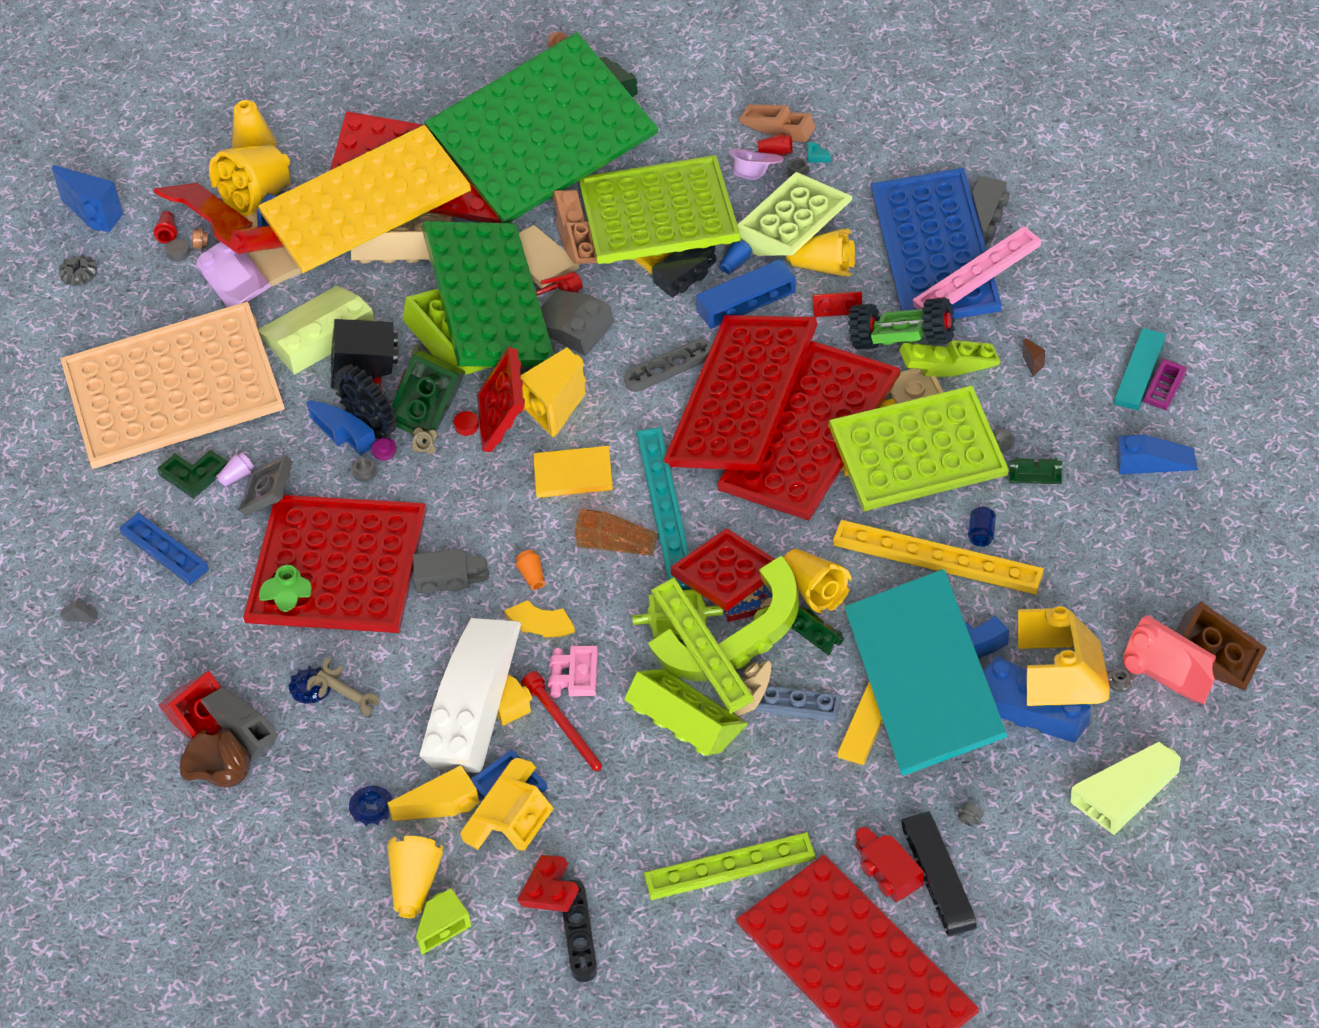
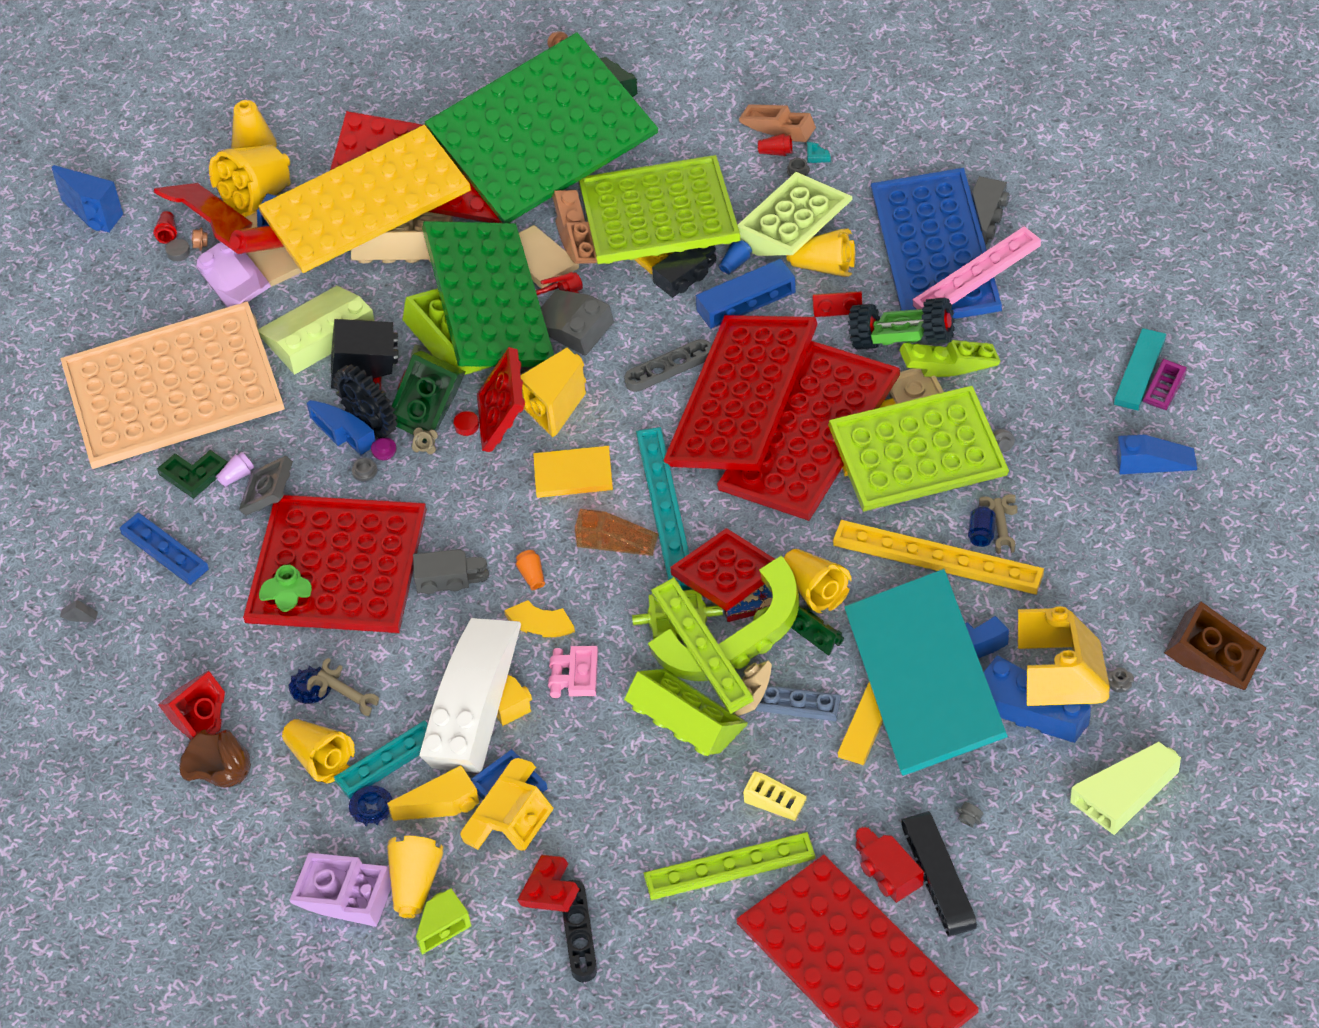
dark grey gear [59,254,97,285] -> none
dark grey slope [201,687,278,763] -> none
red piece [521,671,602,771] -> none
lavender piece [728,148,784,180] -> none
dark green hinge [1010,457,1062,484] -> none
reddish brown slope [1023,338,1045,376] -> none
coral slope [1123,615,1216,705] -> none
none -> yellow cone [282,719,355,783]
none -> lavender slope [289,853,391,926]
none -> teal tile [334,720,428,799]
none -> light yellow slope [744,771,807,821]
none -> dark tan bar [979,494,1018,554]

